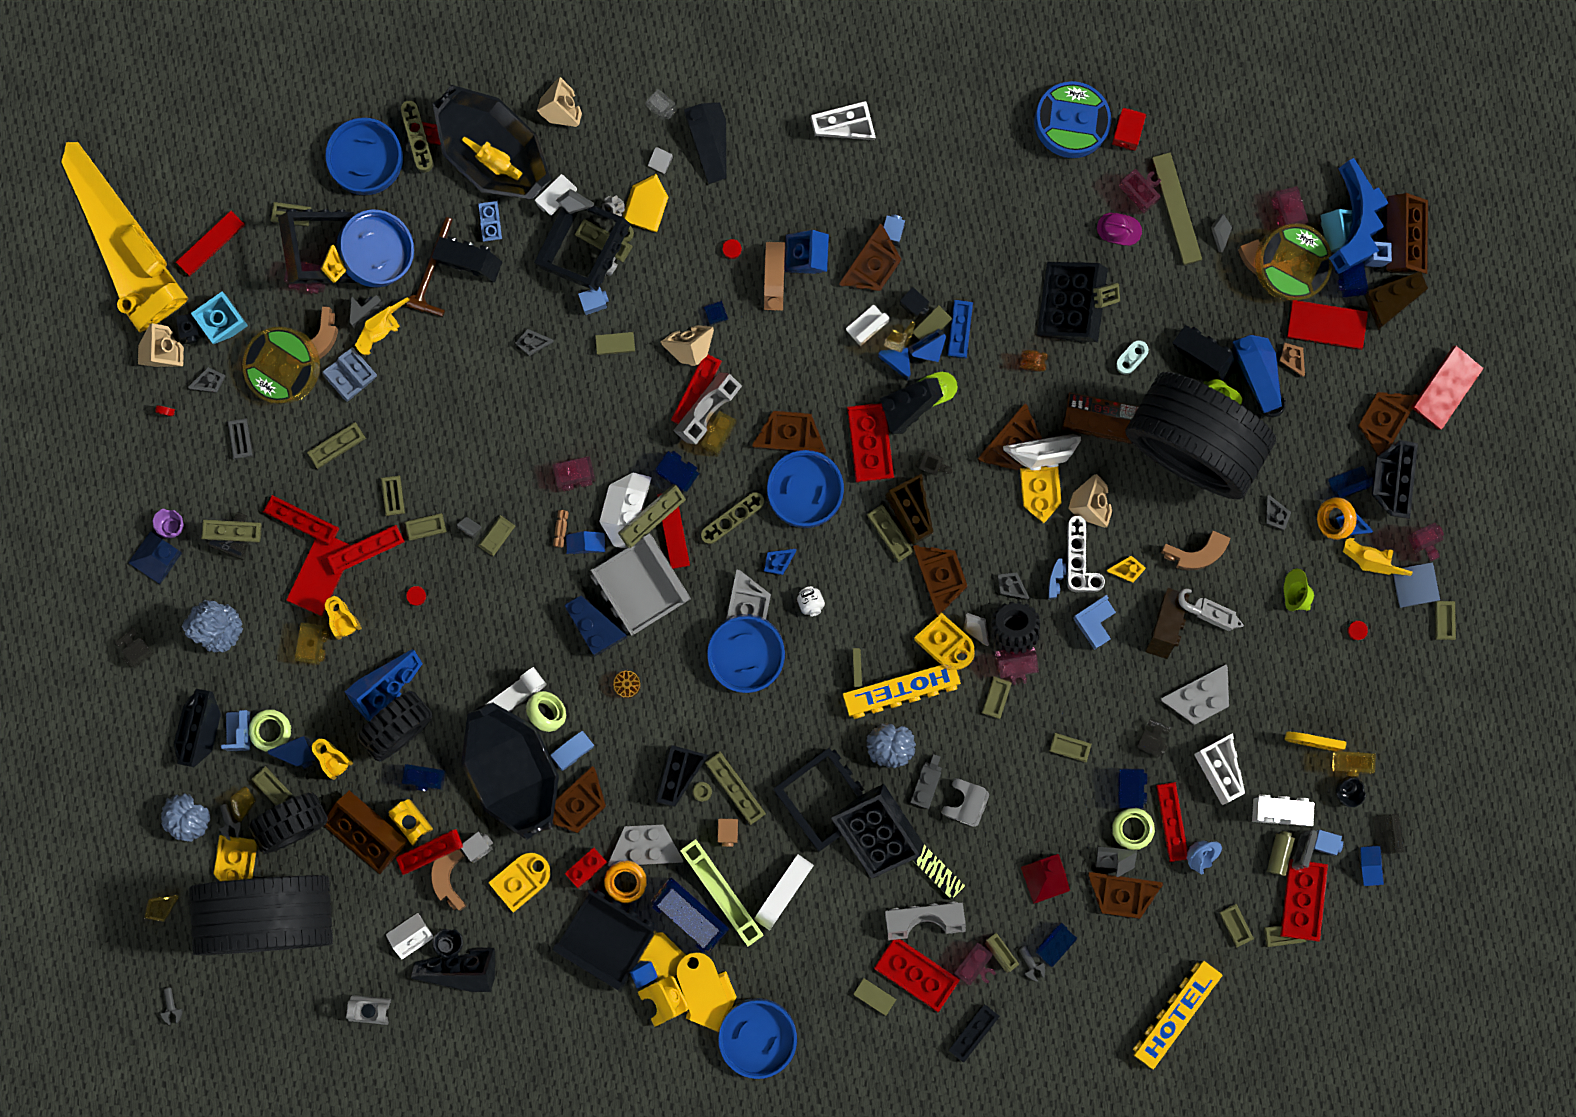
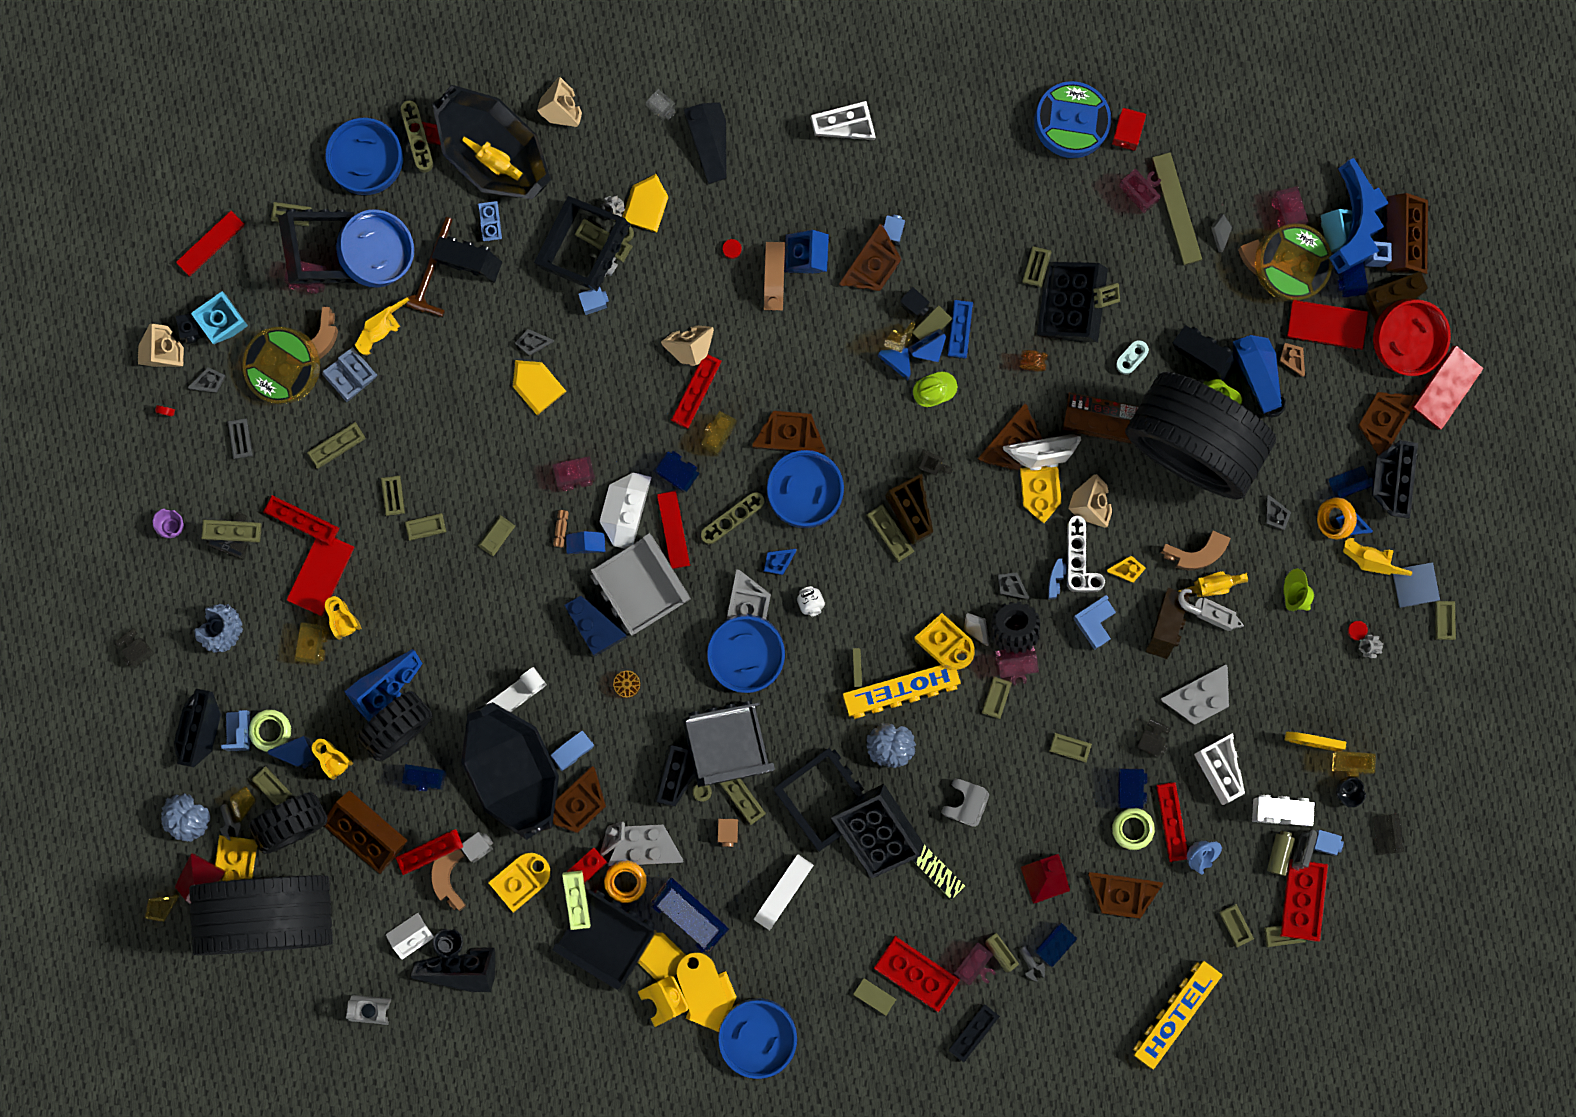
yellow panel [61,142,188,332] -> none
dark blue slope [128,531,182,584] -> none
dark grey bar [160,987,183,1025] -> none
sand blue hair [182,600,228,646] -> none
yellow piece [321,245,347,283] -> none
red tile [326,525,404,575] -> none
dark grey slope [350,295,383,329] -> none
yellow piece [388,799,433,845] -> none
red tile [407,586,426,606] -> none
dark grey slope [457,517,482,538] -> none
yellowish green wheel [526,691,566,732] -> none
white panel [535,174,577,215] -> none
dark grey piece [556,189,594,214] -> none
olive tile [595,332,635,355] -> none
olive tile [618,484,686,548] -> none
blue slope [630,961,658,988] -> none
light grey slope [648,147,673,174] -> none
light grey arch [673,372,742,445] -> none
yellowish green arch [680,840,764,946] -> none
clear blue tile [704,301,728,326] -> none
white panel [846,305,889,346] -> none
red tile [847,403,894,483] -> none
black wedge [880,378,943,434] -> none
light grey arch [885,902,966,940] -> none
dark grey hinge [910,754,942,809] -> none
reddish brown wing [913,545,968,616] -> none
dark grey slope [1096,847,1137,877] -> none
magenta piece [1097,213,1142,246] -> none
blue slope [1361,846,1384,886] -> none
clear pink brick [1408,523,1444,561] -> none
none -> dark red slope [175,853,226,904]
none -> yellow tile [513,360,566,415]
none -> yellowish green tile [562,871,591,930]
none -> light grey piece [600,822,625,855]
none -> black panel [682,701,775,787]
none -> olive tile [1022,246,1052,288]
none -> yellow animal [1179,572,1248,597]
none -> light grey gear [1359,635,1383,658]
none -> red brick [1373,298,1451,376]

